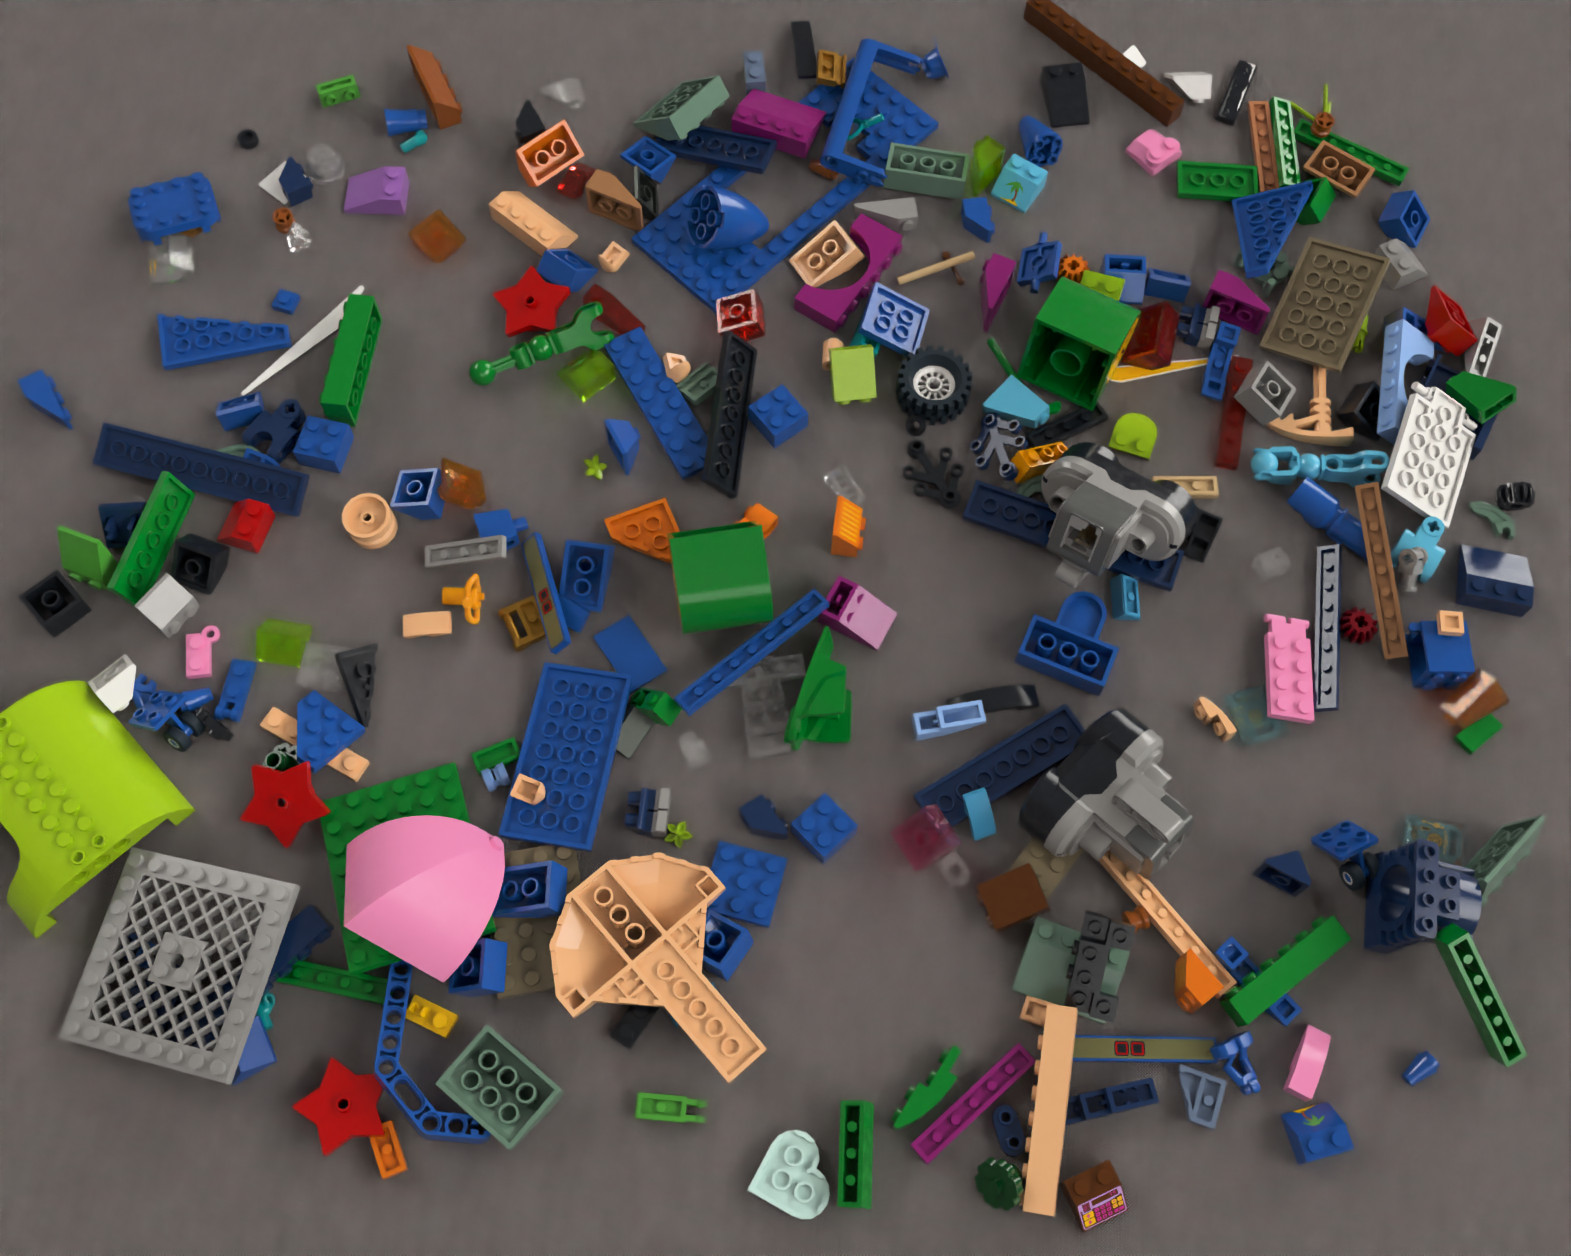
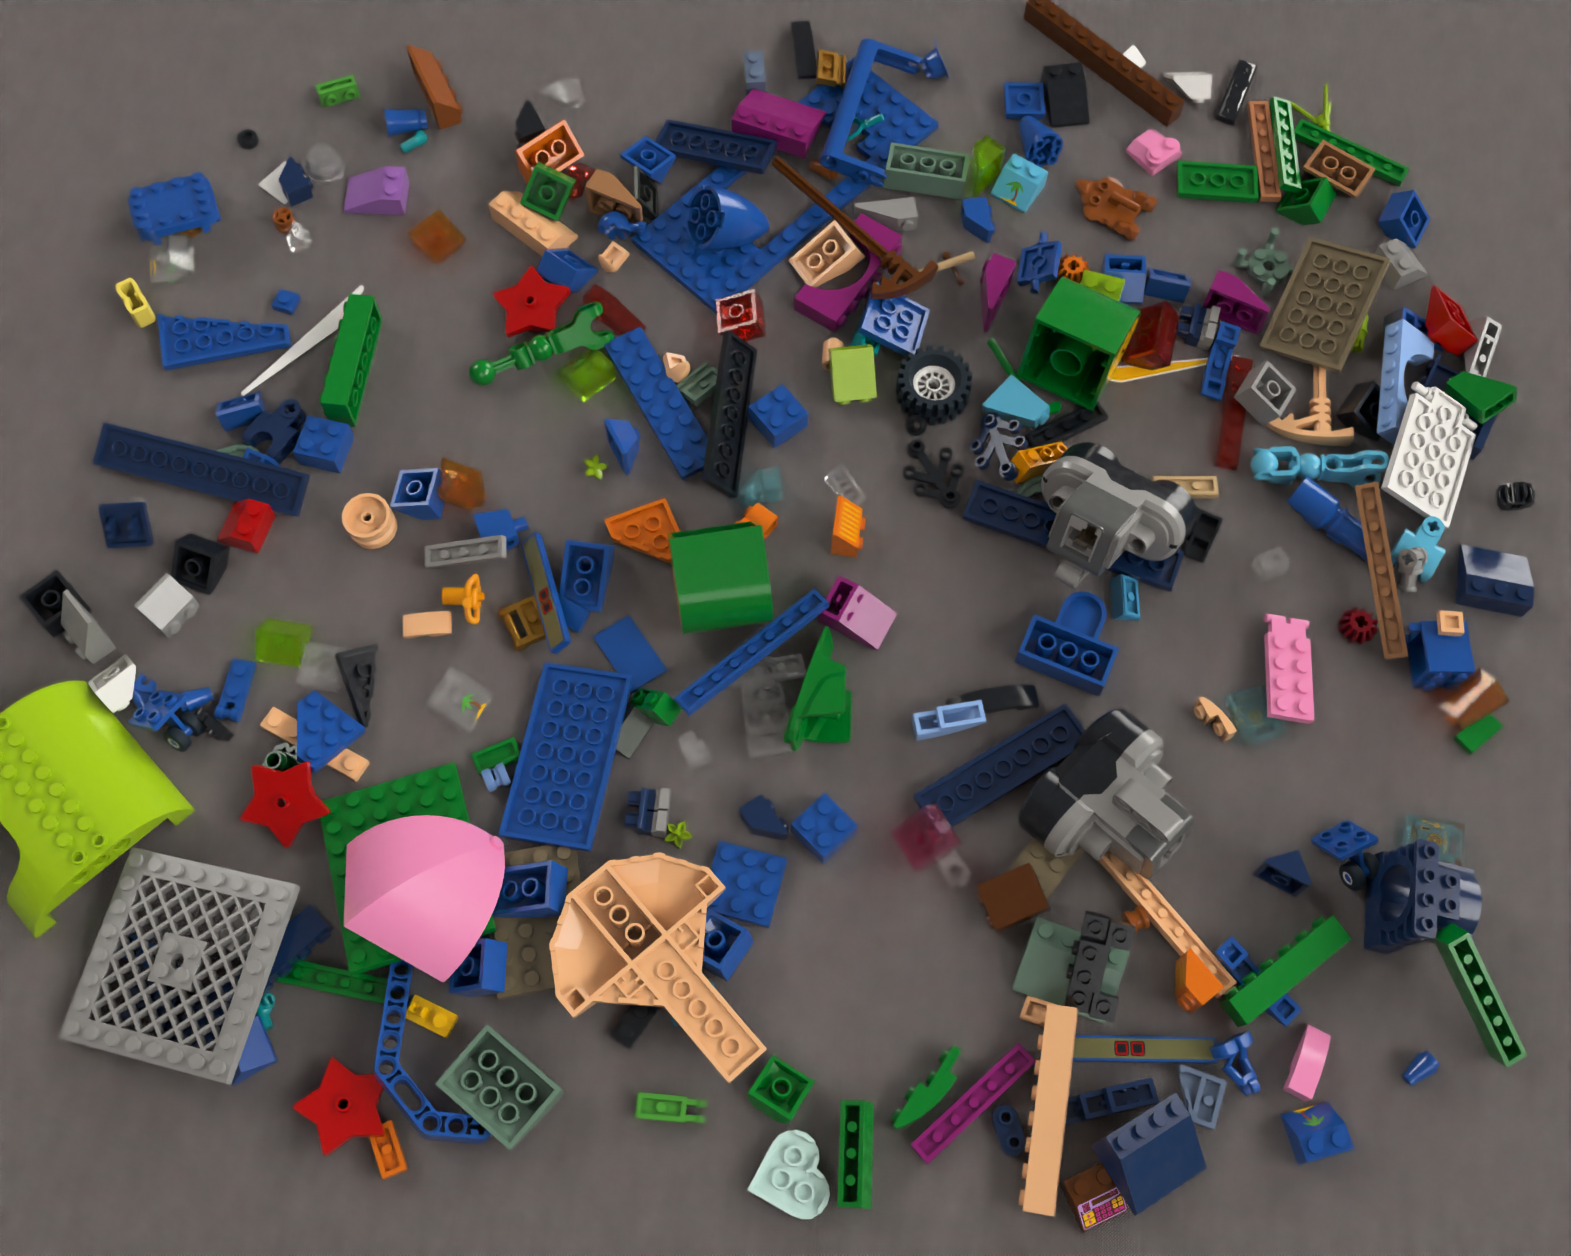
blue slope [18,369,73,429] -> none
bright green slope [57,525,118,591] -> none
green plate [107,471,196,609] -> none
bright pink hinge [186,625,220,679] -> none
light nougat plate [510,773,546,805] -> none
sand green slope [633,75,730,141] -> none
dark azure slope [962,787,996,841] -> none
dark green plant [974,1157,1023,1211] -> none
lime slope [1108,413,1157,460] -> none
blue wing [1232,180,1313,279] -> none
dark orange wheel [1311,112,1335,138] -> none
plate [1313,544,1342,712] -> none
sand green slope [1465,815,1546,906] -> none
sand green piece [1469,501,1515,540] -> none
none -> light grey slope [61,589,116,664]
none -> light yellow brick [116,278,155,328]
none -> clear slope [425,667,493,734]
none -> green brick [520,162,576,221]
none -> blue hair [597,211,646,240]
none -> clear light blue slope [740,467,783,506]
none -> green slope [746,1054,815,1124]
none -> reddish brown piece [772,156,939,299]
none -> blue plate [1003,82,1045,119]
none -> dark orange shield [1075,177,1158,241]
none -> dark blue slope [1091,1093,1207,1216]

